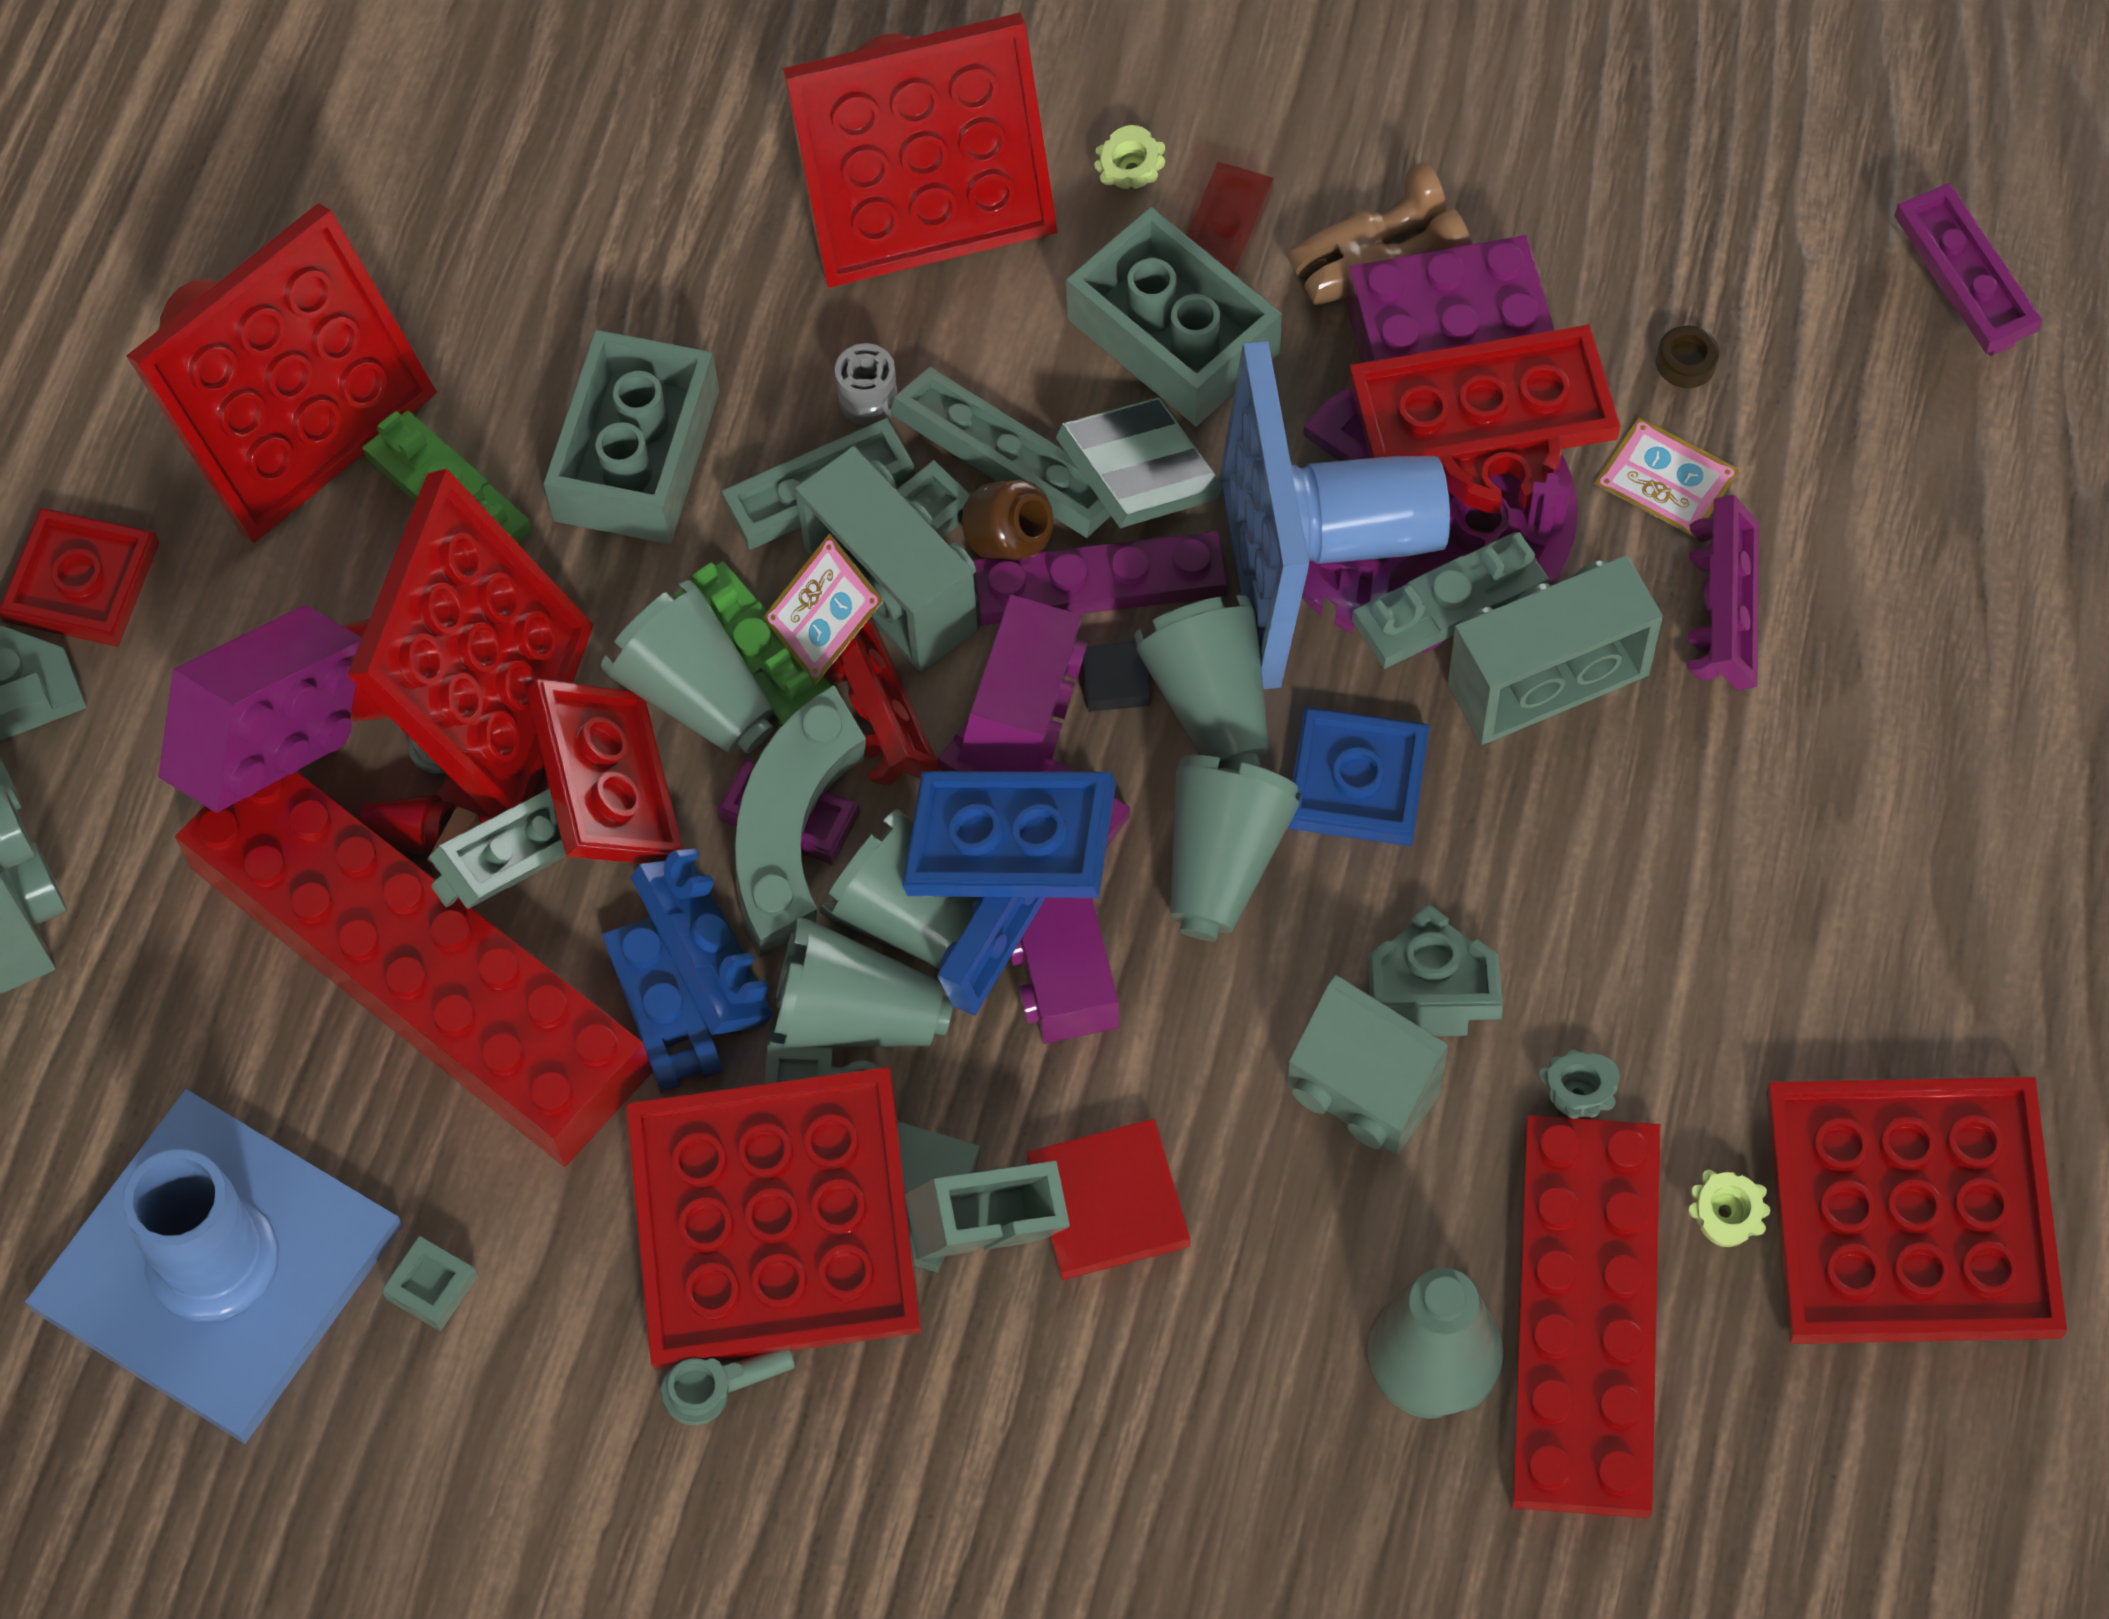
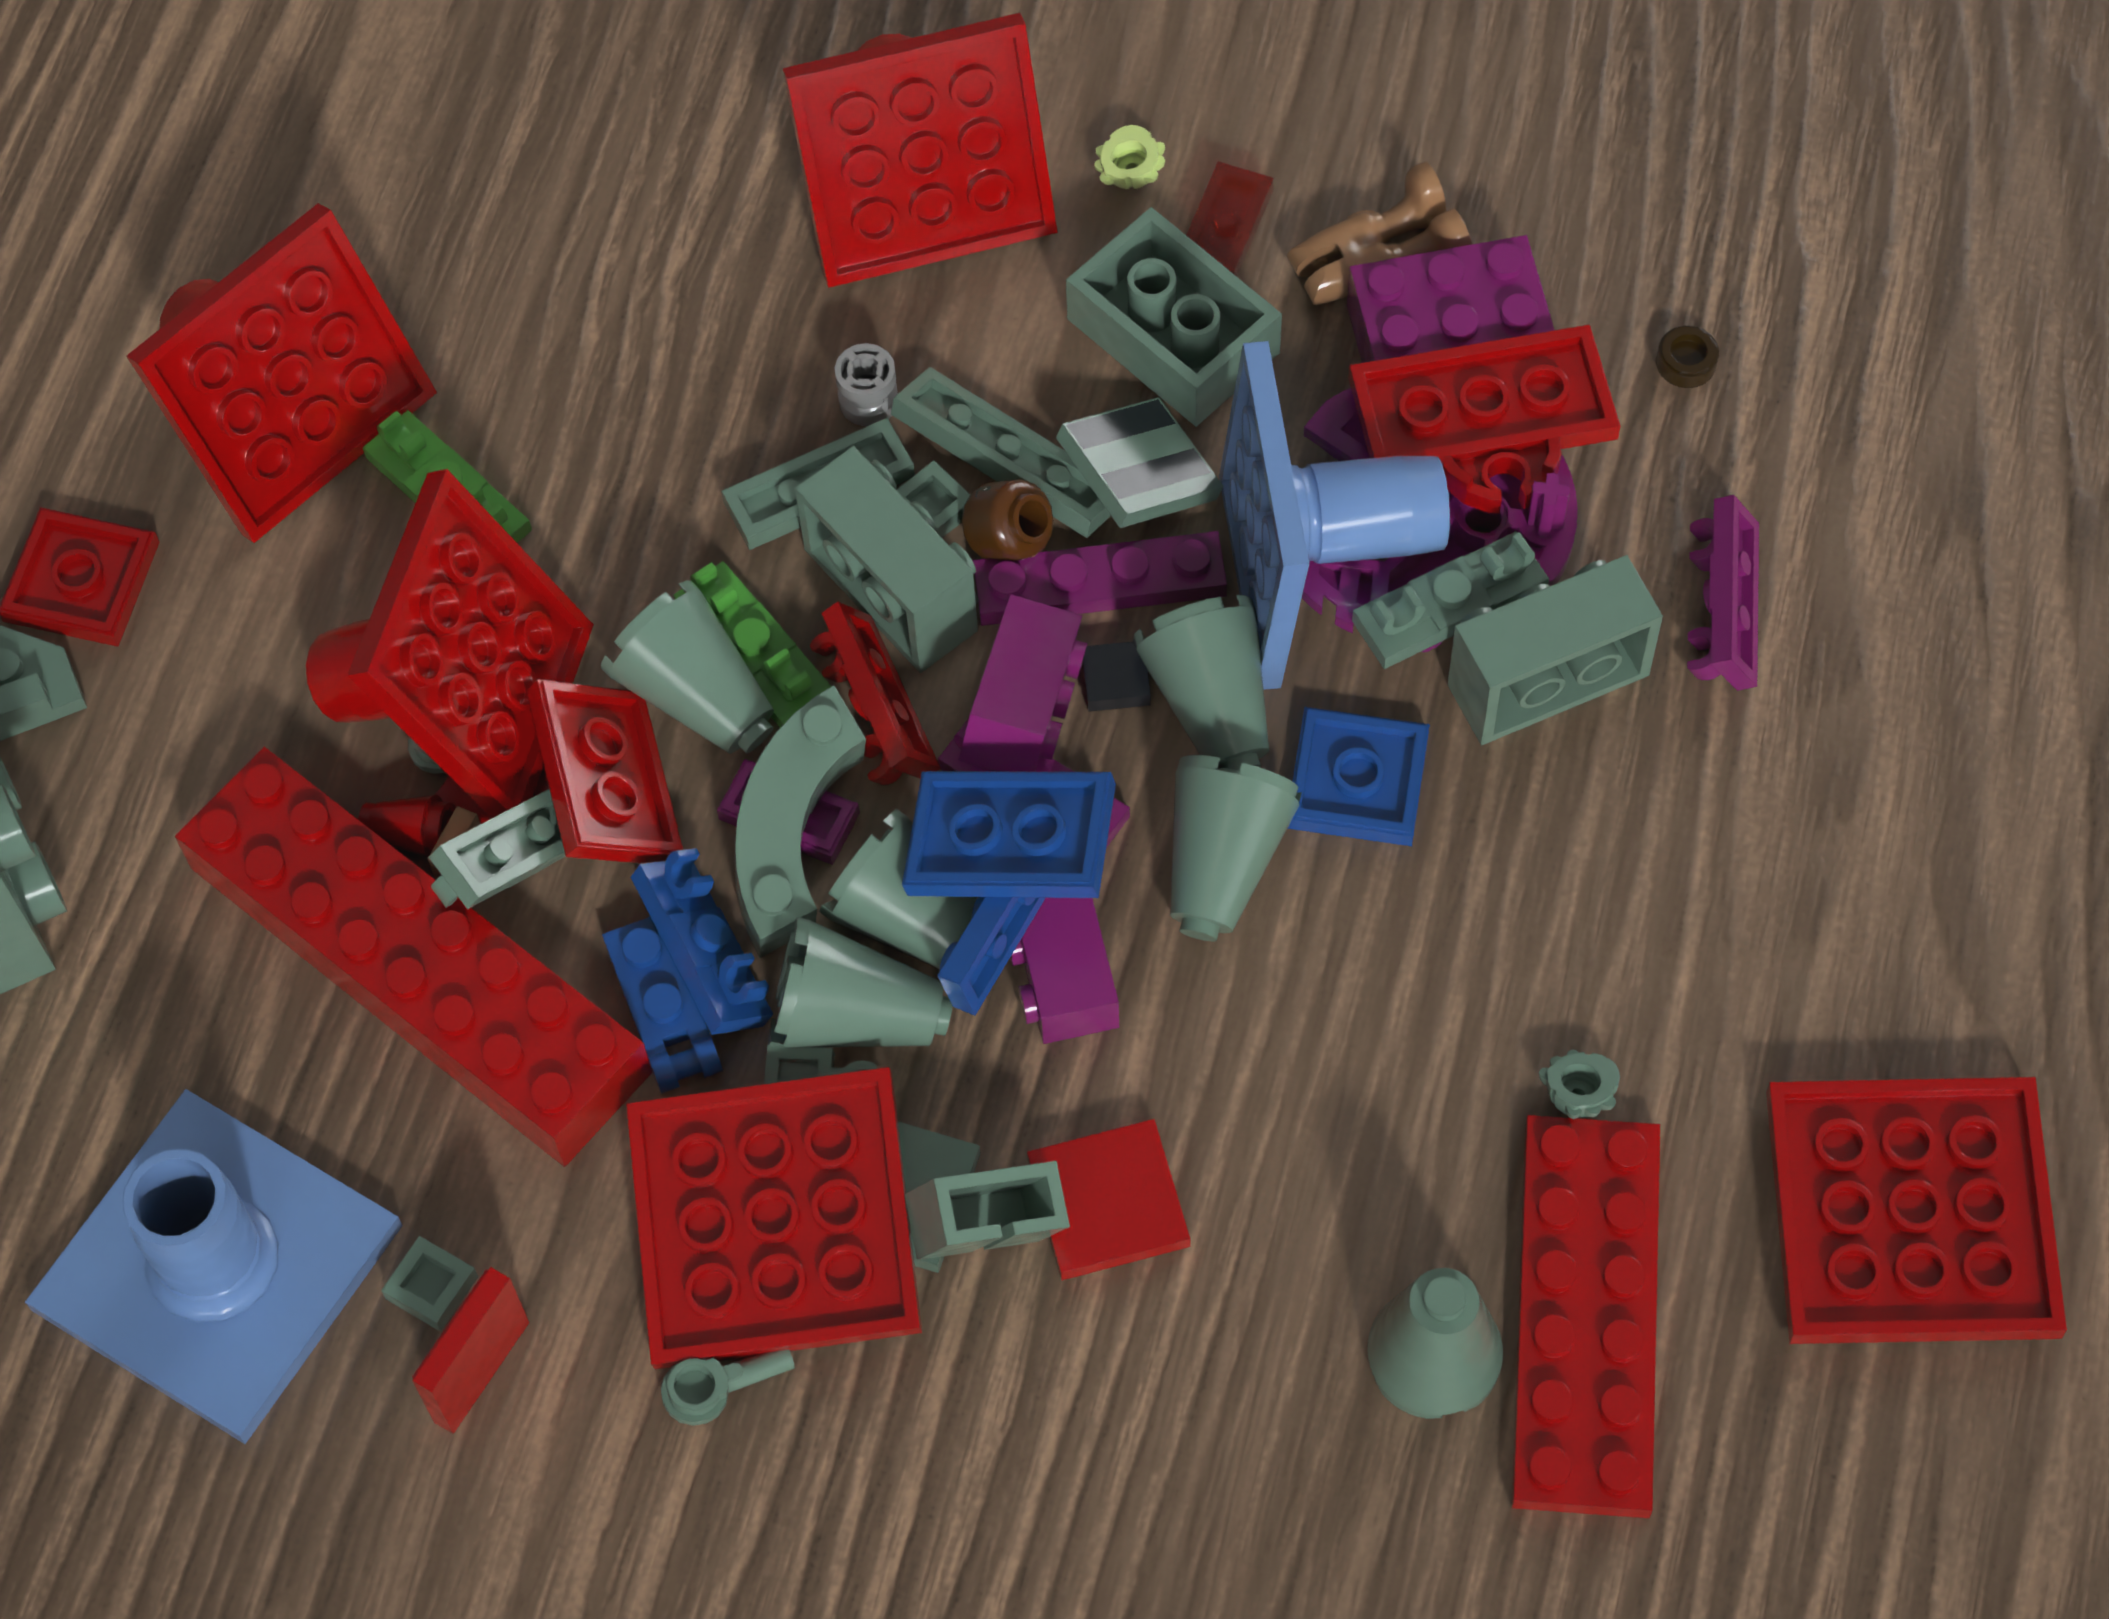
magenta brick [158,605,362,813] -> none
sand green brick [543,330,720,545] -> none
sticker [763,533,884,685] -> none
sand green slope [1287,975,1449,1156] -> none
sand green plate [1367,904,1503,1036] -> none
sticker [1594,417,1740,538] -> none
yellowish green animal [1688,1170,1770,1247] -> none
magenta plate [1894,183,2043,356] -> none
none -> red tile [412,1267,529,1434]

